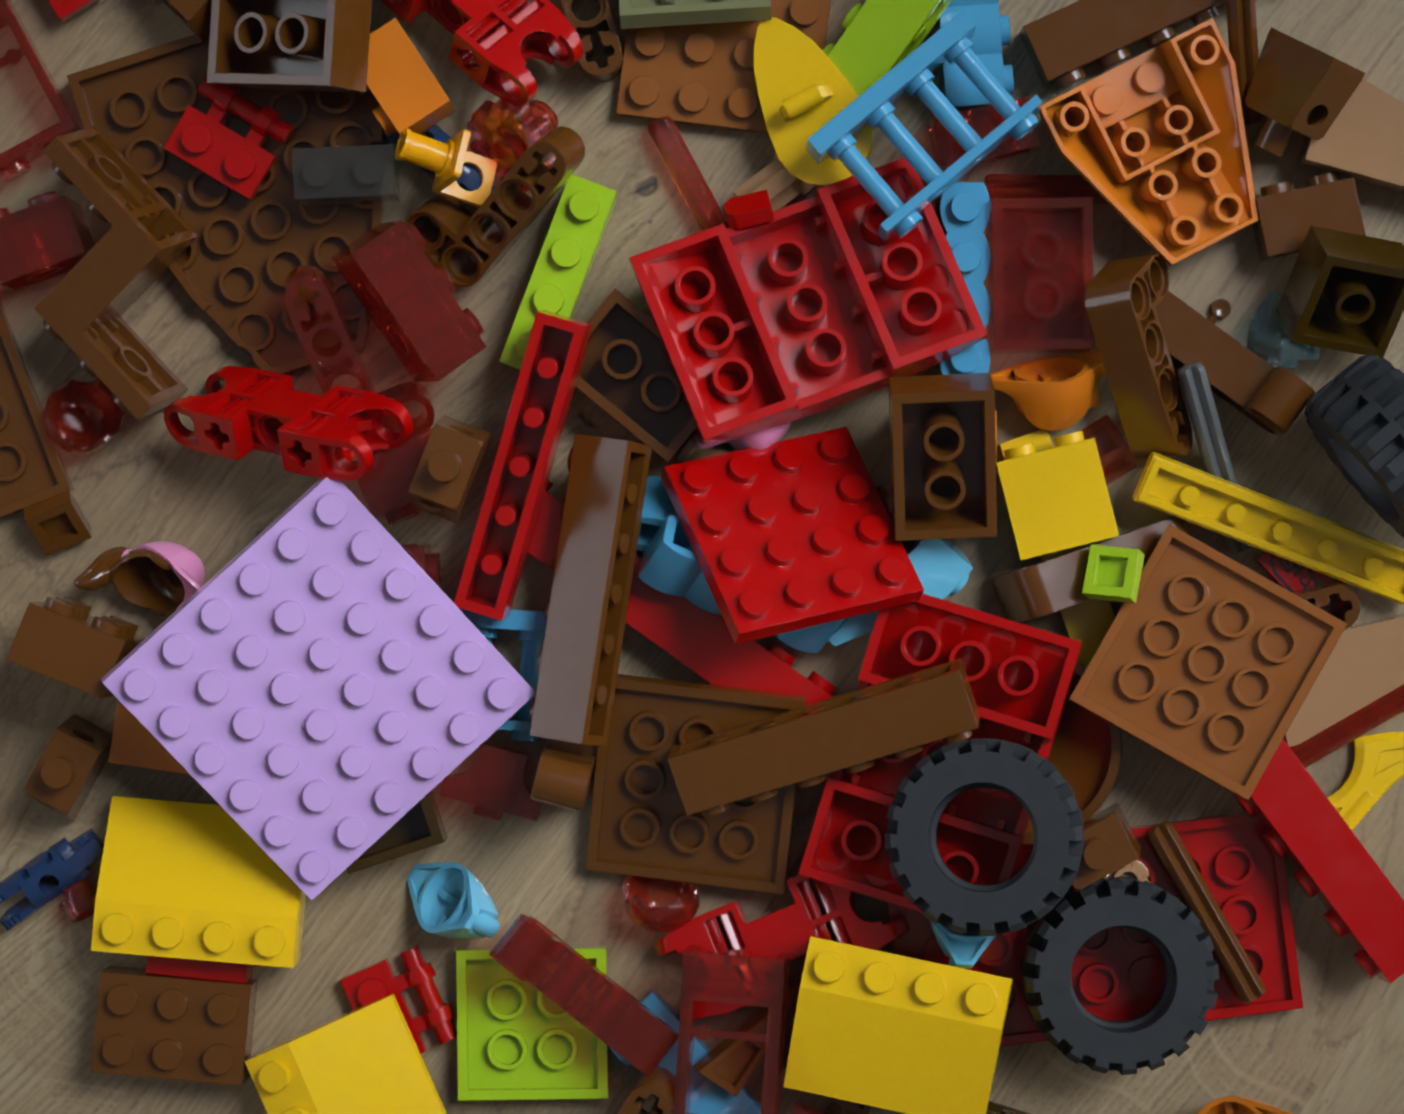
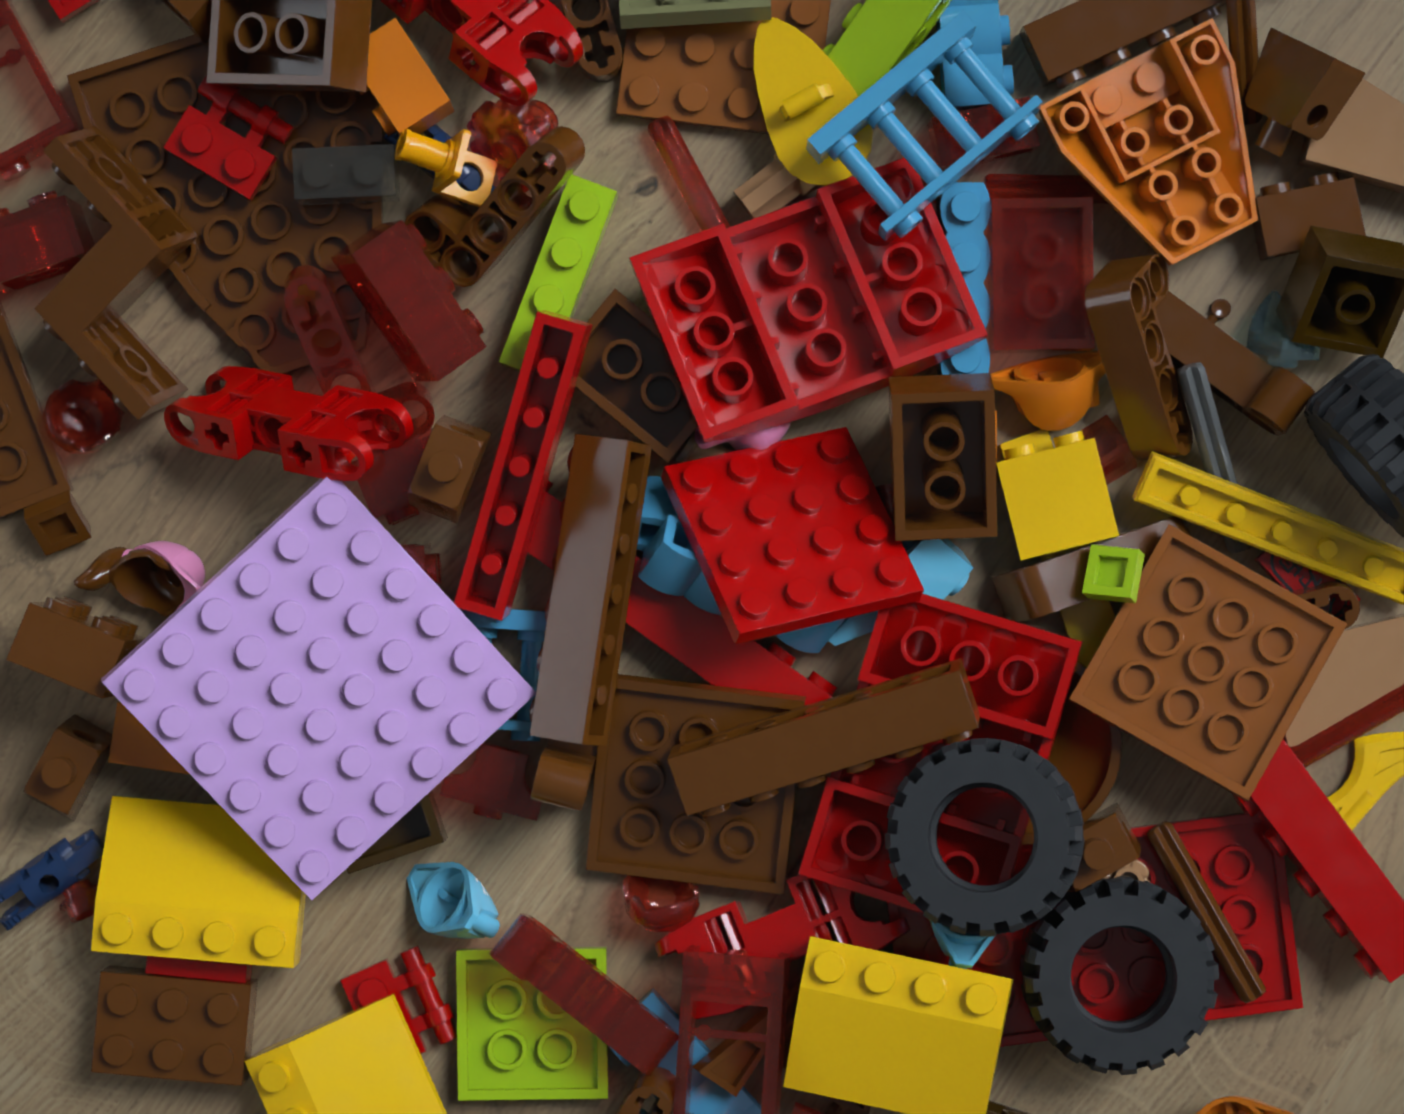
red piece [724,189,775,229] -> none

